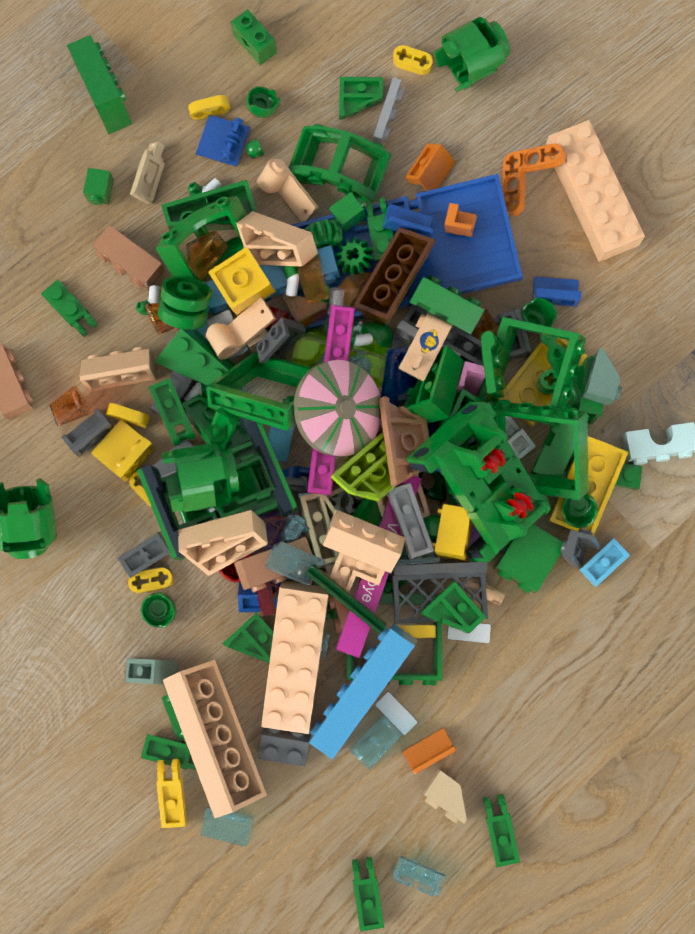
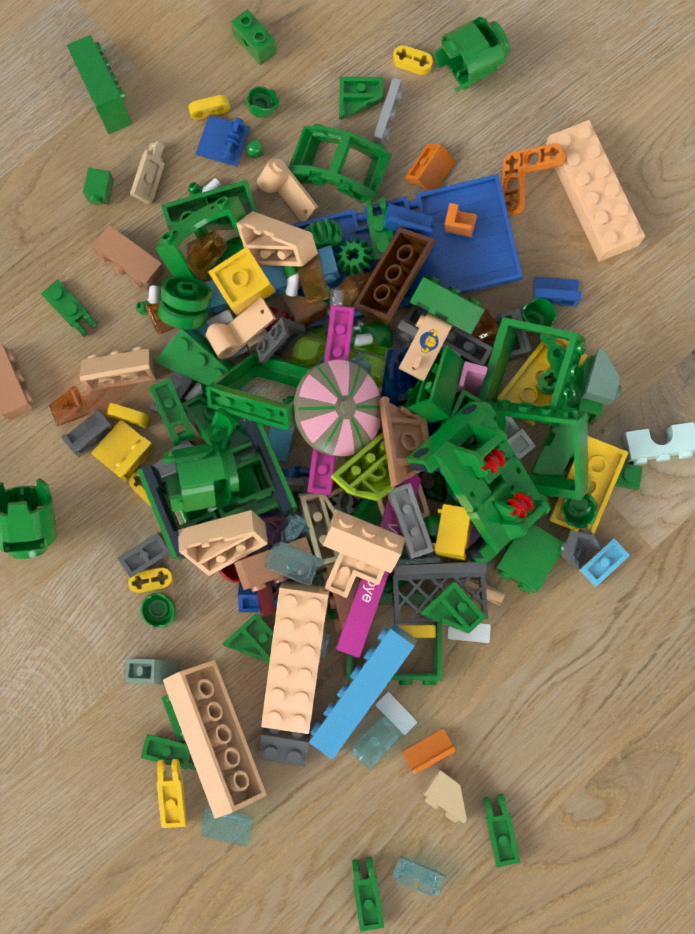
dark green axle [306,564,387,634] -> none
green brick [329,192,366,233] -> none
green hinge [481,331,506,399] -> none

